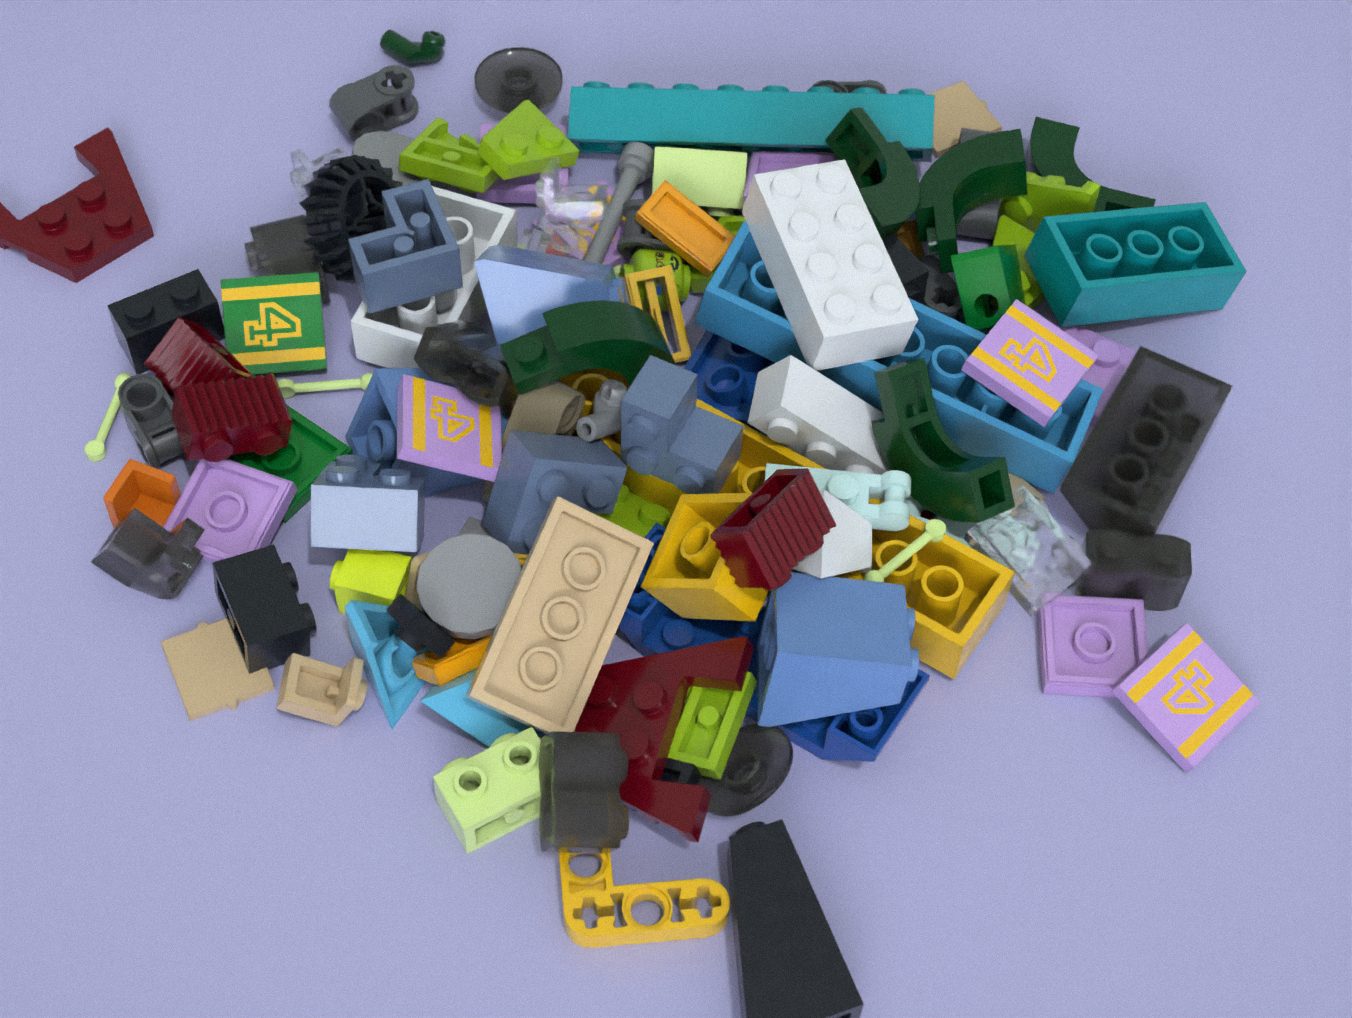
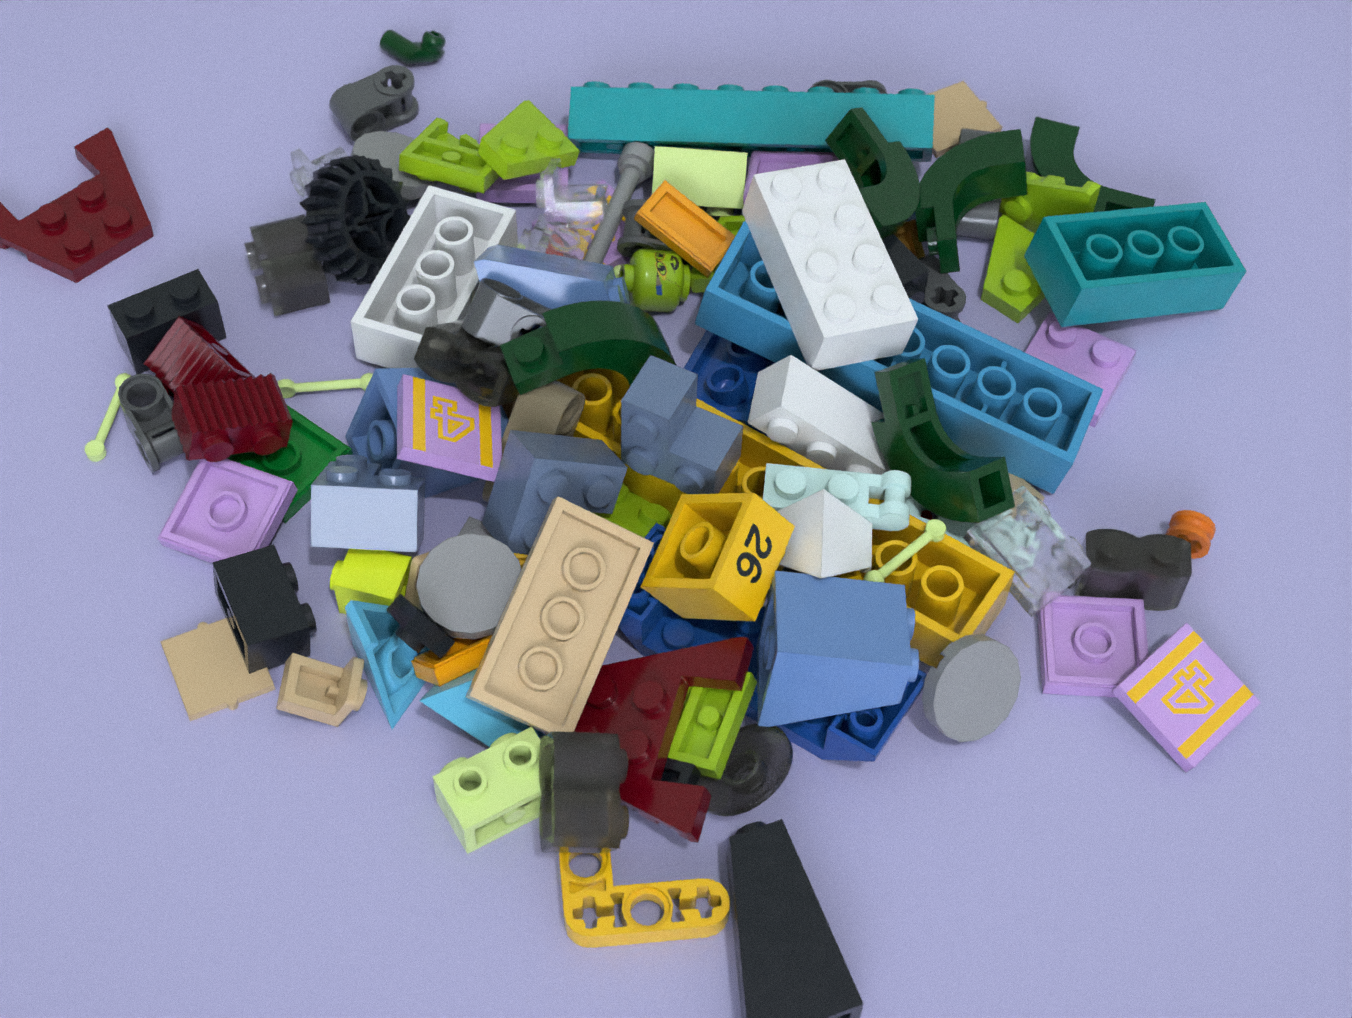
clear smoke brick [91,508,205,599] -> none
orange panel [103,459,181,549] -> none
green tile [220,272,328,376] -> none
sand blue brick [348,179,463,314] -> none
clear smoke dish [475,47,563,113] -> none
light grey arm [576,379,627,442] -> none
yellow tile [622,265,691,363] -> none
dark red brick [710,468,837,590] -> none
green torso [951,244,1026,334] -> none
lavender tile [961,299,1099,427] -> none
clear smoke slope [1060,346,1232,562] -> none
none -> dark grey piece [462,278,552,346]
none -> light grey tile [922,634,1021,742]
none -> orange bush [1164,510,1216,559]

